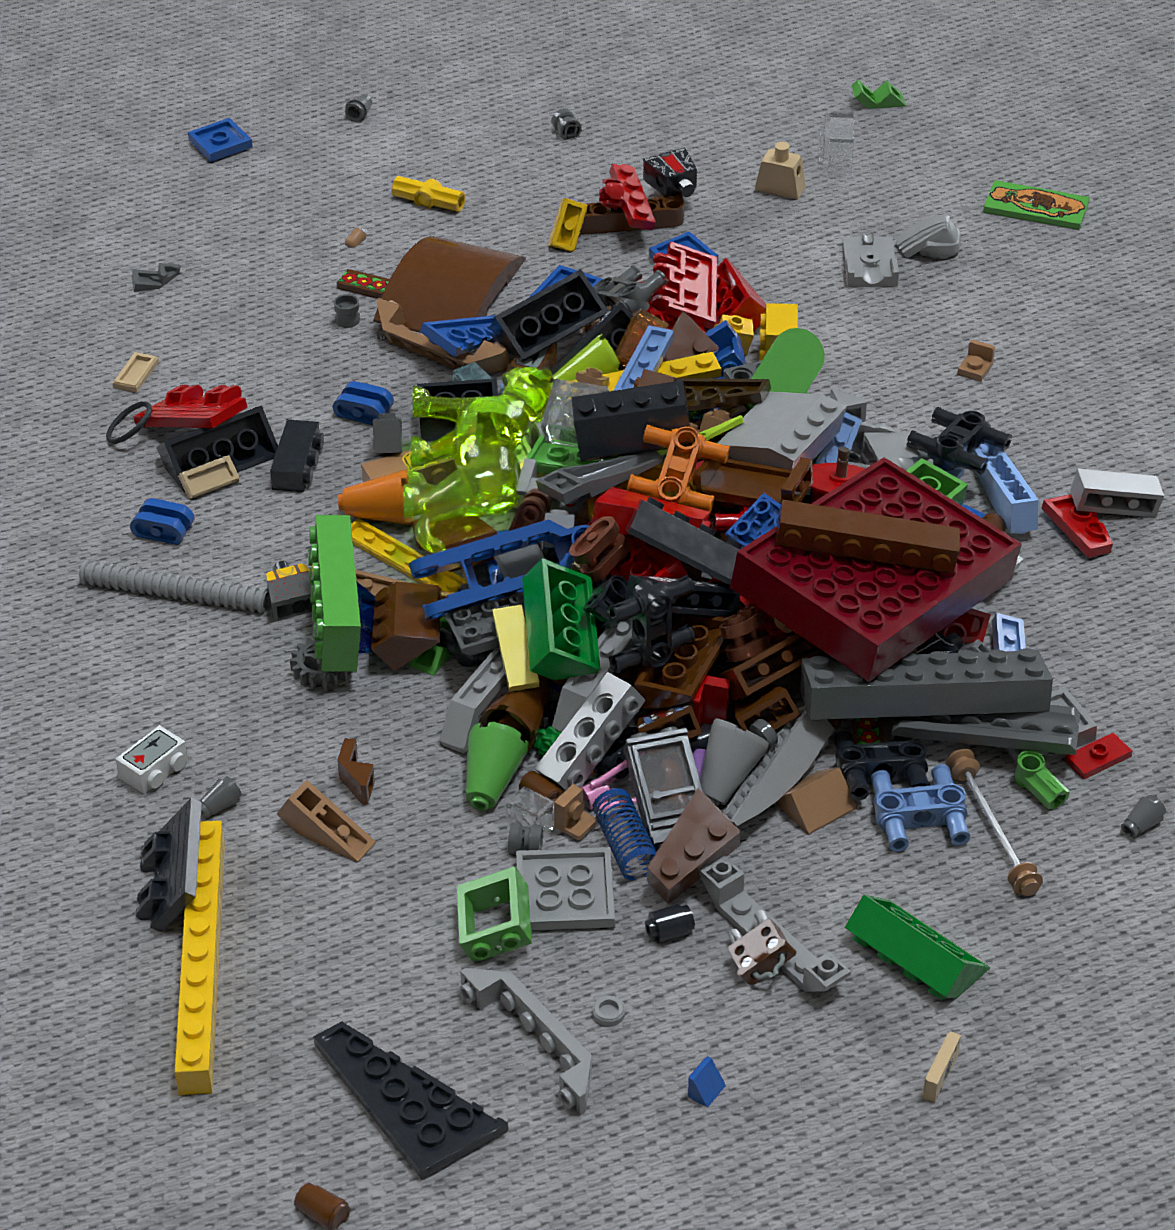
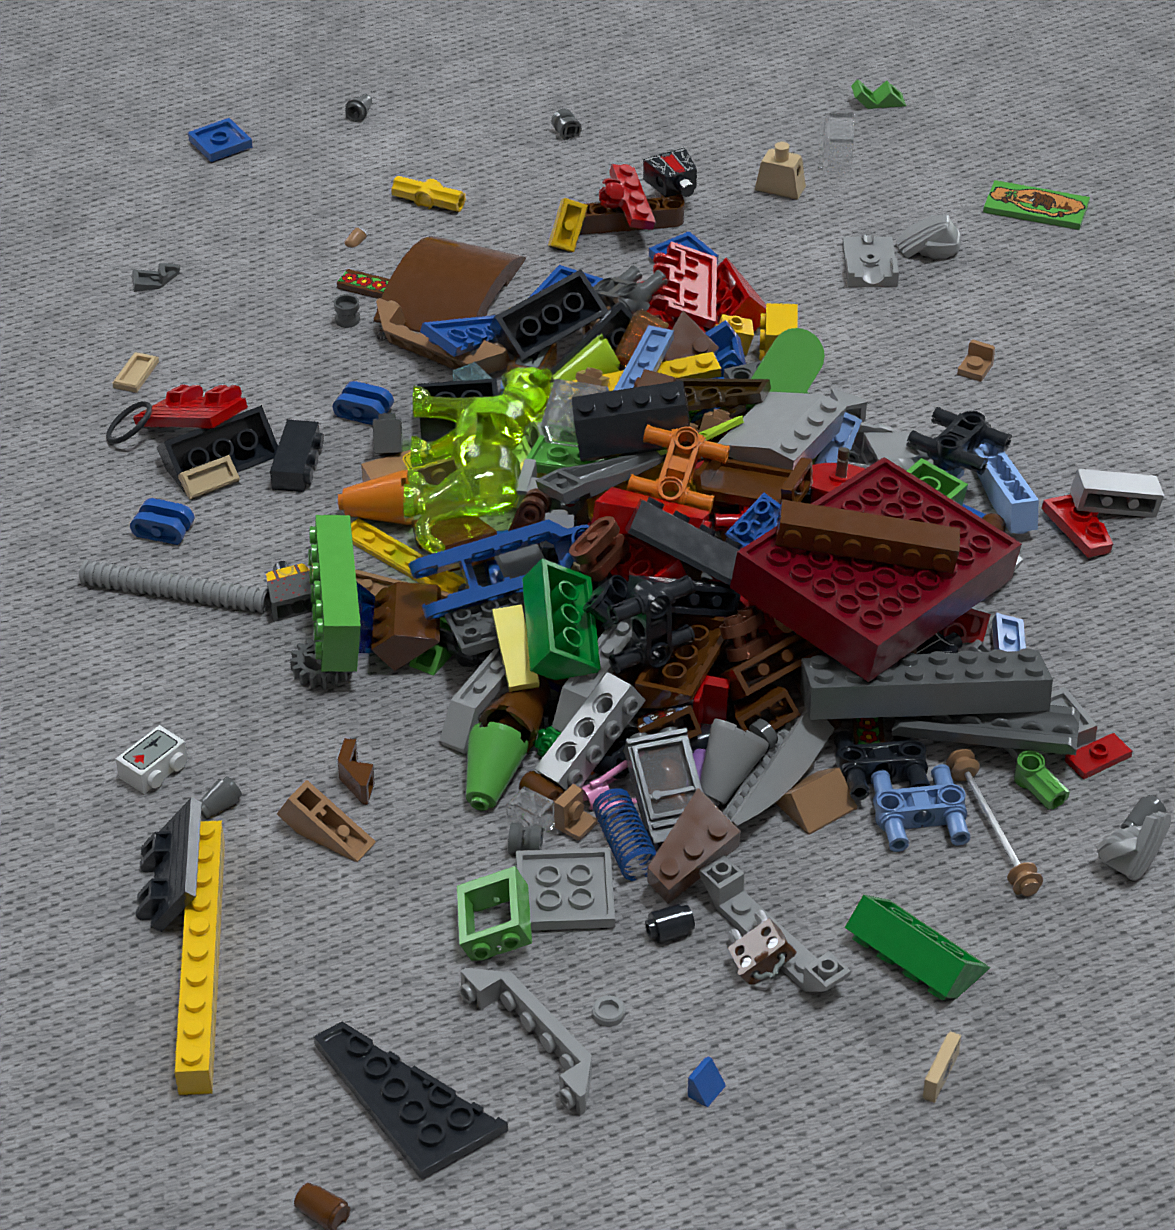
none -> light grey hair [1097,811,1172,881]

